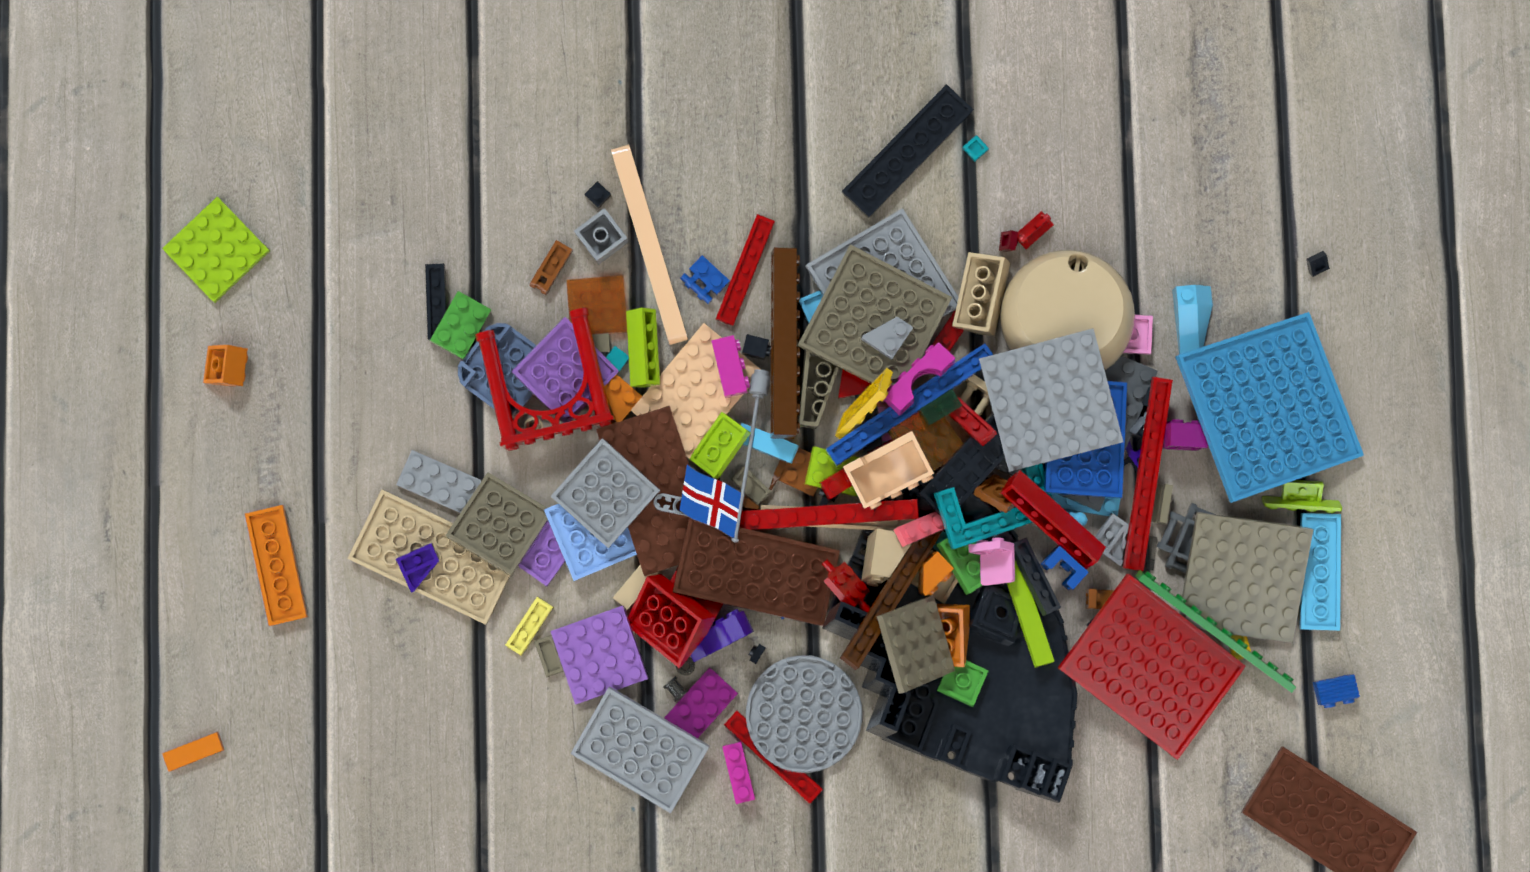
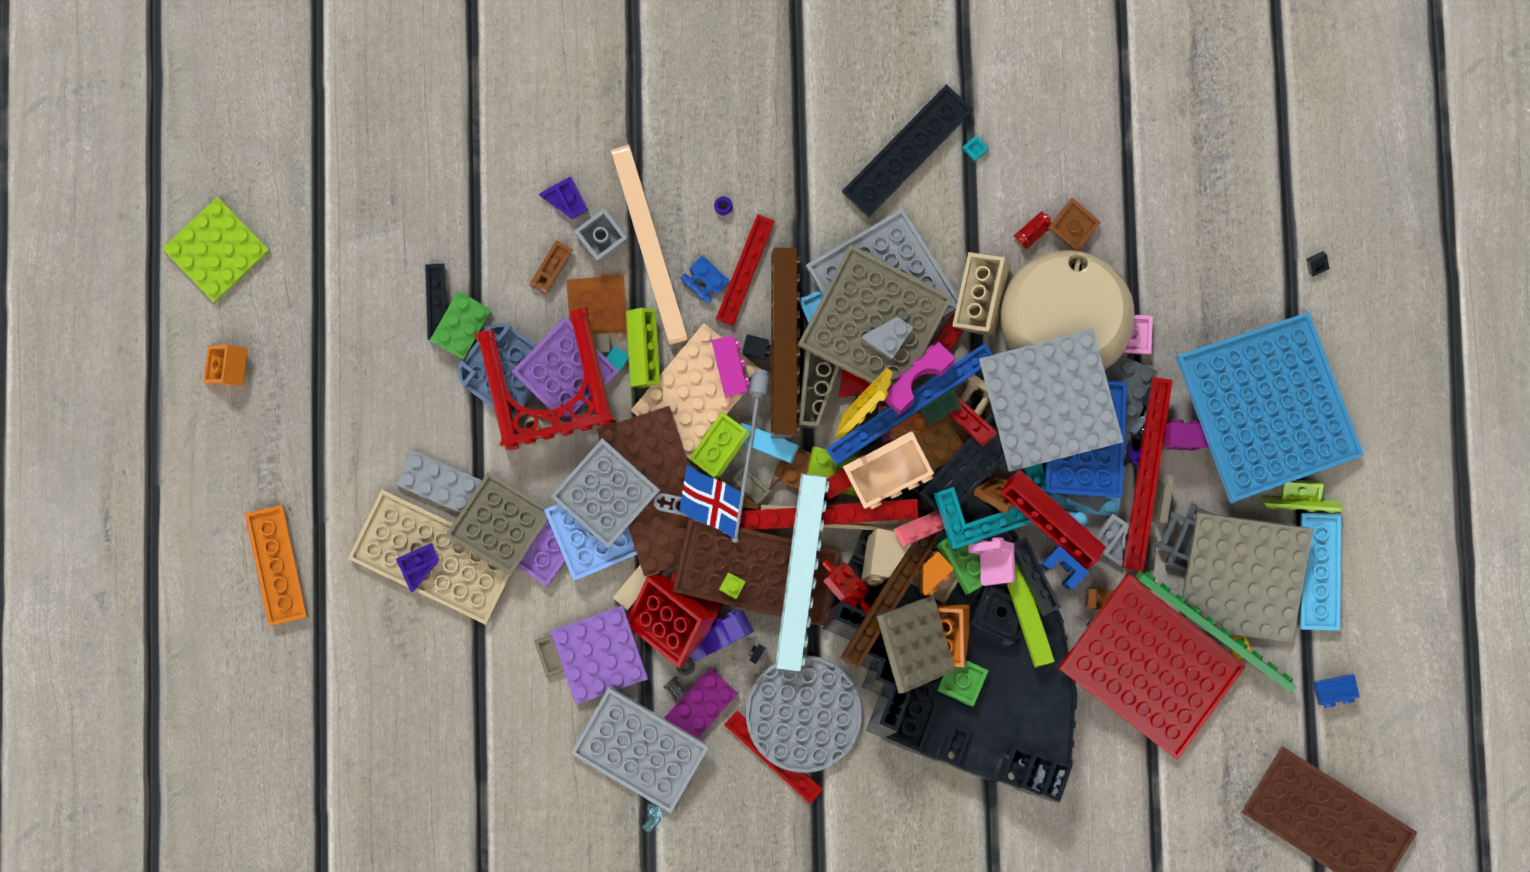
orange tile [162,732,225,772] -> none
light yellow tile [505,597,554,656] -> none
black plate [584,181,611,209] -> none
orange wing [604,374,642,422] -> none
dark pink brick [722,741,755,804] -> none
dark red plate [999,230,1018,252] -> none
medium azure wedge [1172,285,1213,355] -> none
none -> dark purple wing [539,177,589,220]
none -> clear light blue arm [642,803,661,833]
none -> dark purple plate [714,196,733,216]
none -> lime plate [719,572,745,599]
none -> light aqua brick [775,473,829,671]
none -> dark orange plate [1047,198,1101,251]

